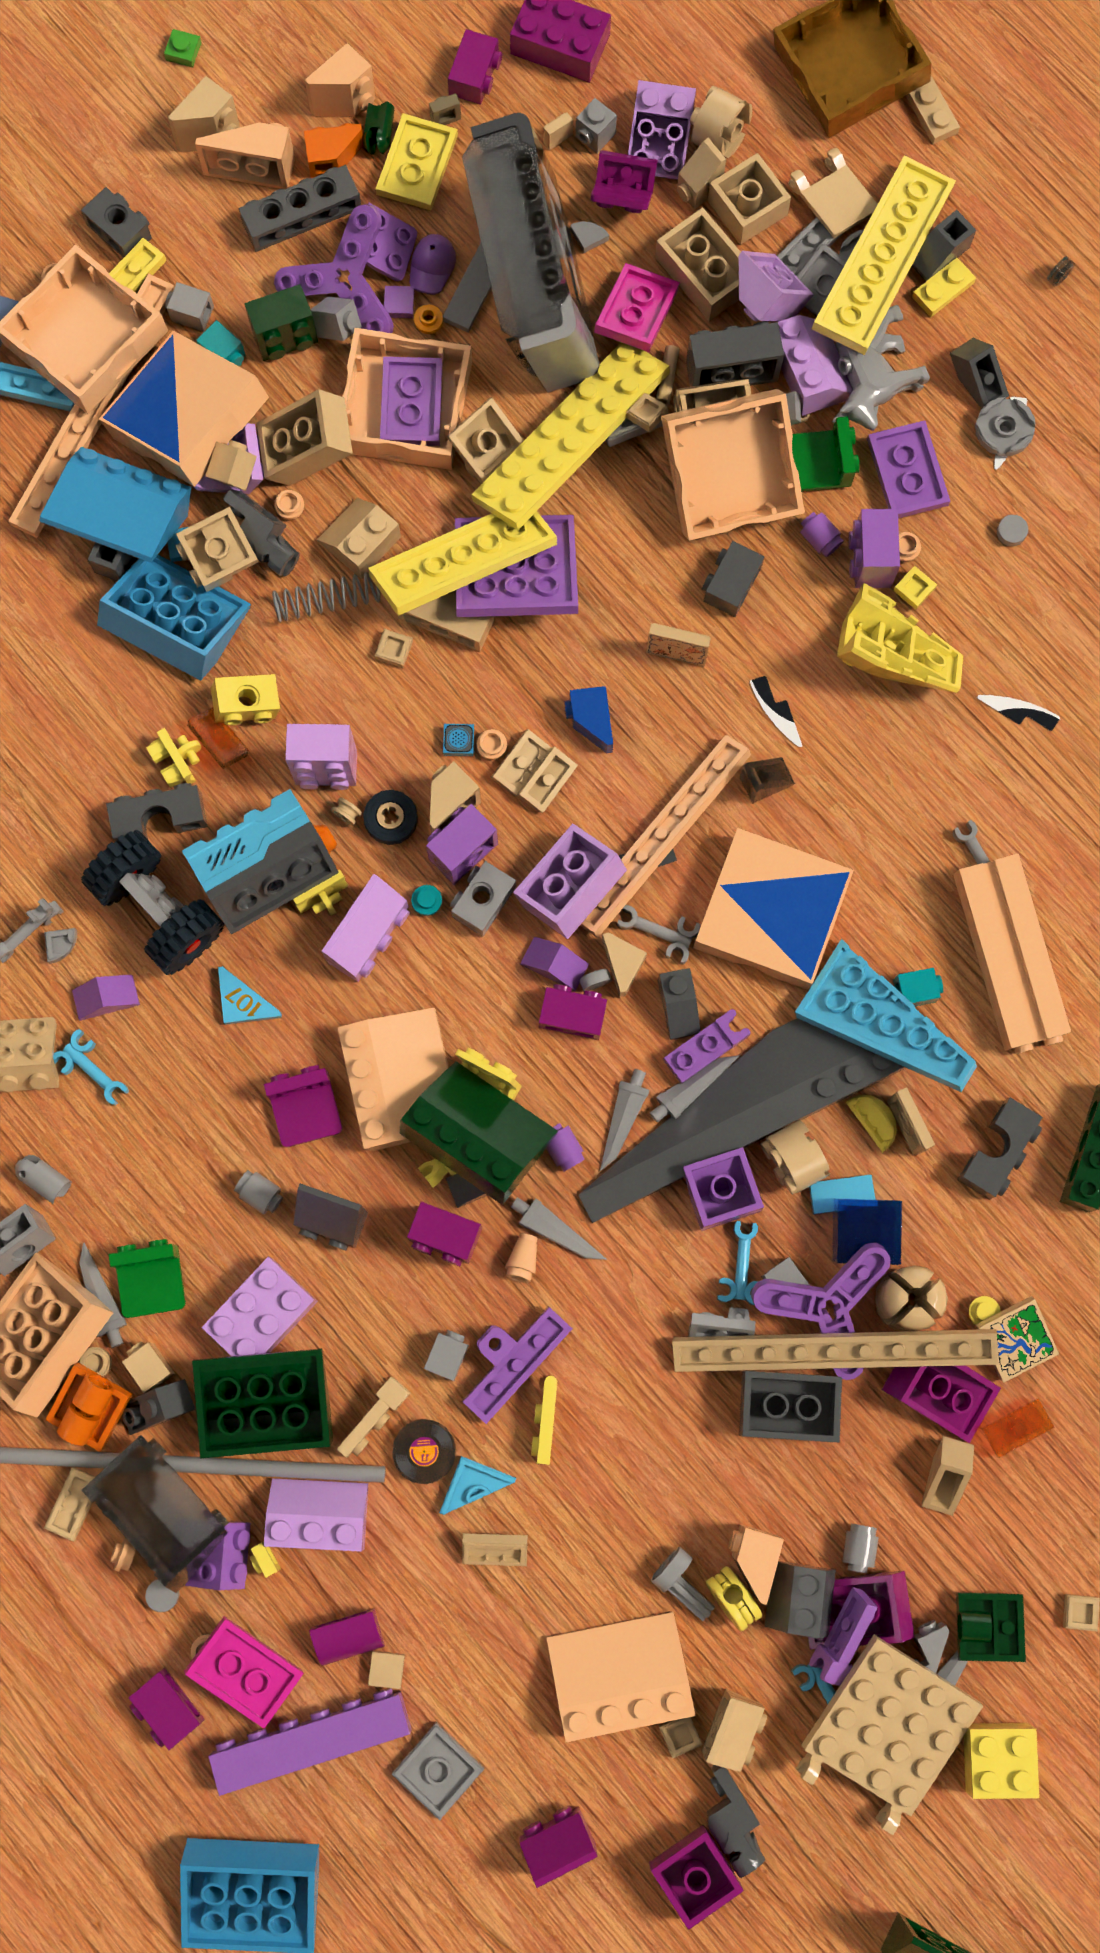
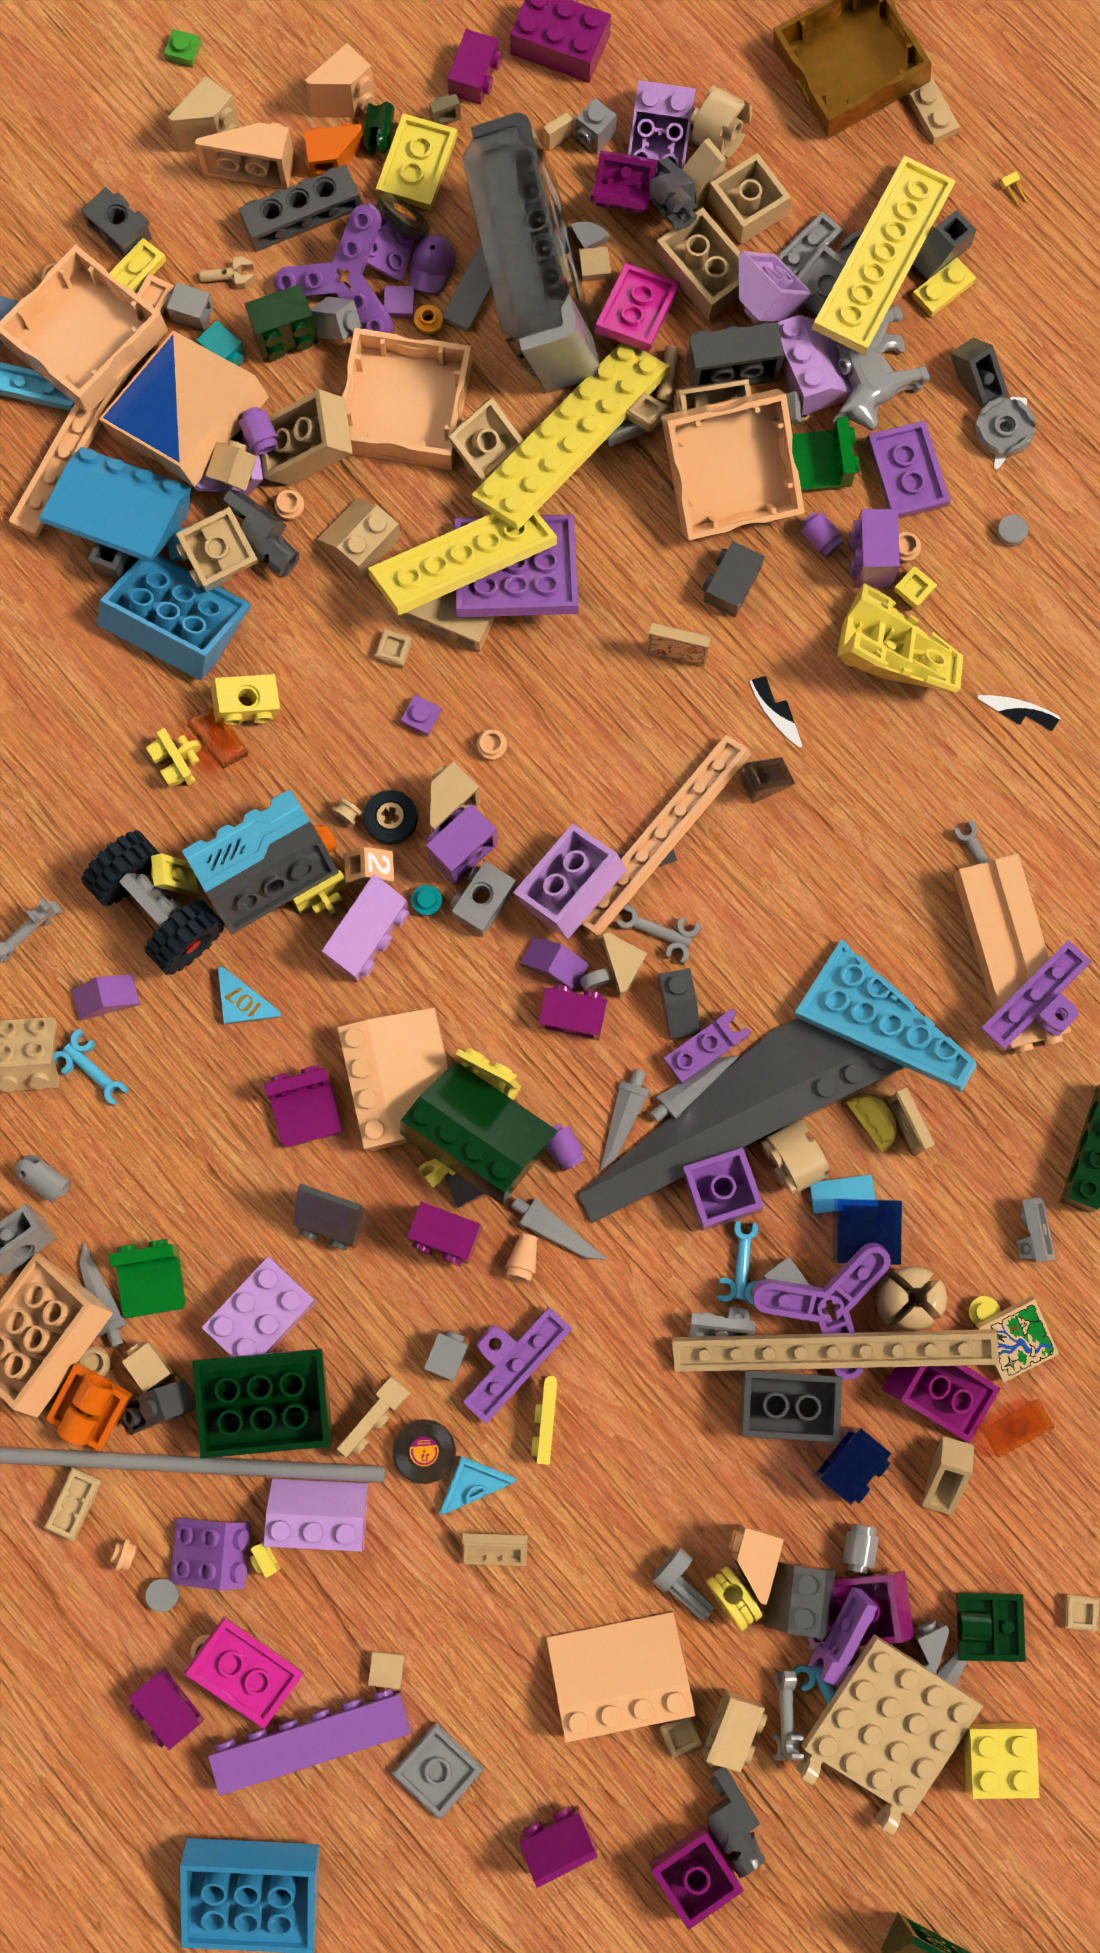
light grey tile [44,928,77,964] -> none
clear smoke windscreen [81,1435,229,1593] -> none
dark grey arch [106,783,208,842] -> none
light grey brick [234,1170,283,1215] -> none
light grey piece [272,572,380,623] -> none
lavender brick [286,724,357,790] -> none
magenta brick [309,1608,385,1666] -> none
medium lavender plate [380,356,443,446] -> none
tile [443,724,474,756] -> none
tan slope [490,729,578,813] -> none
blue slope [564,686,613,753] -> none
tile [693,828,854,990] -> none
tan flag [788,148,878,238] -> none
teal brick [893,968,943,1007] -> none
dark grey arch [957,1097,1043,1200] -> none
clear smoke tile [1047,256,1075,286] -> none
none -> light yellow plate [151,853,198,896]
none -> tan bar [199,256,255,289]
none -> medium lavender brick [239,407,278,455]
none -> light nougat brick [344,847,394,886]
none -> clear smoke tile [376,193,430,240]
none -> medium lavender plate [401,695,442,737]
none -> tan tile [579,246,611,281]
none -> dark grey plate [650,158,697,229]
none -> light grey bar [772,1671,804,1761]
none -> clear blue brick [812,1427,892,1505]
none -> medium lavender plate [980,940,1092,1051]
none -> piece [999,172,1027,206]
none -> light grey hinge [1016,1198,1056,1263]

